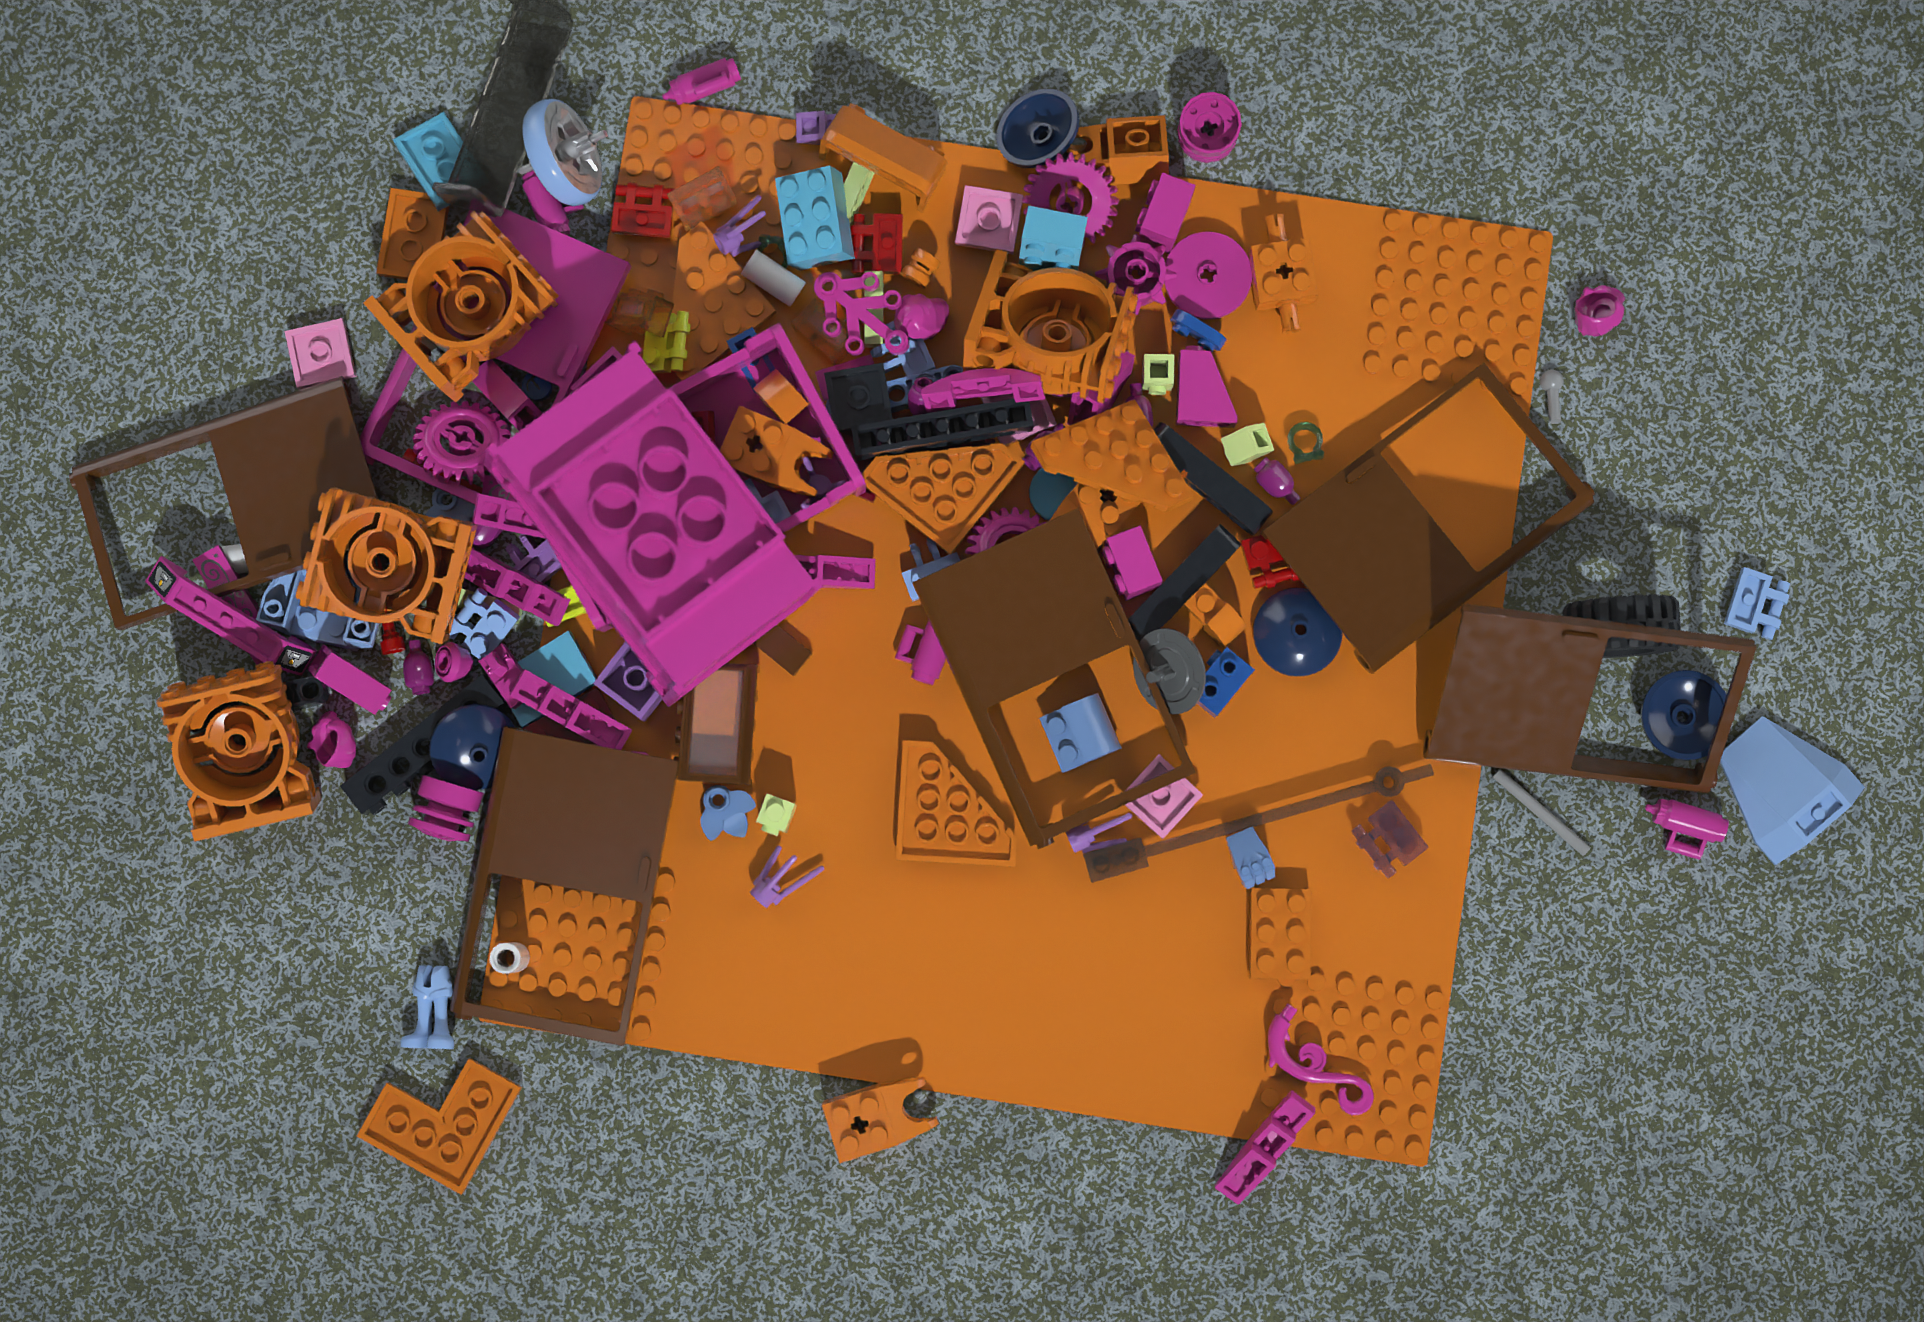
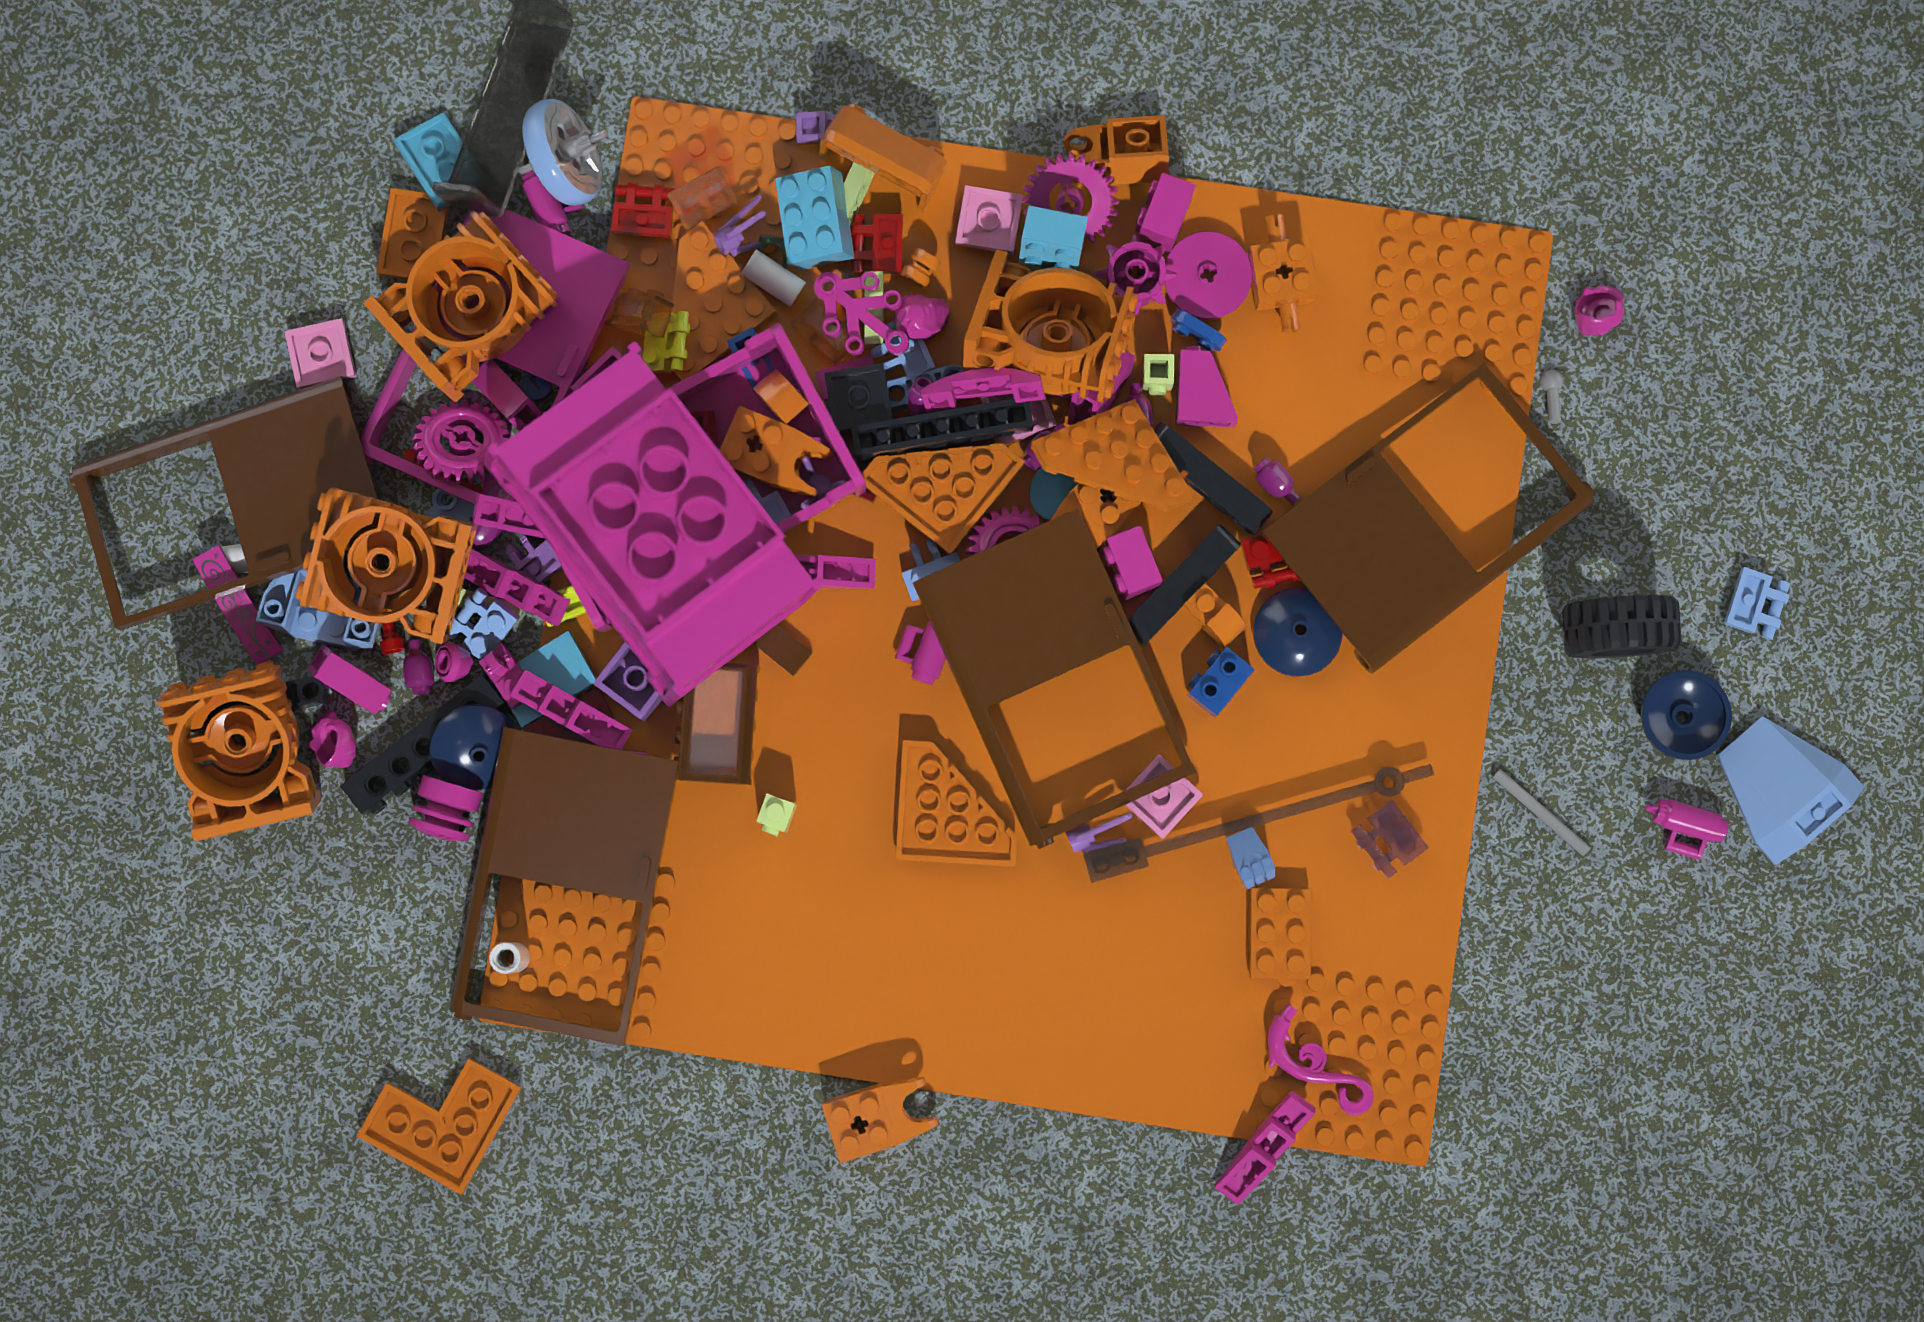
dark pink slope [145,556,318,676] -> none
light blue piece [400,965,454,1049] -> none
dark pink piece [662,58,741,105] -> none
medium blue plate [700,785,756,841] -> none
medium lavender plant [750,846,824,908] -> none
dark blue dish [996,89,1080,168] -> none
medium blue brick [1039,693,1121,773] -> none
dark grey piece [1133,628,1206,714] -> none
dark pink wheel [1177,92,1242,163] -> none
yellowish green brick [1221,423,1274,466] -> none
clear green piece [1287,422,1324,464] -> none
reddish brown door [1423,603,1757,793] -> none

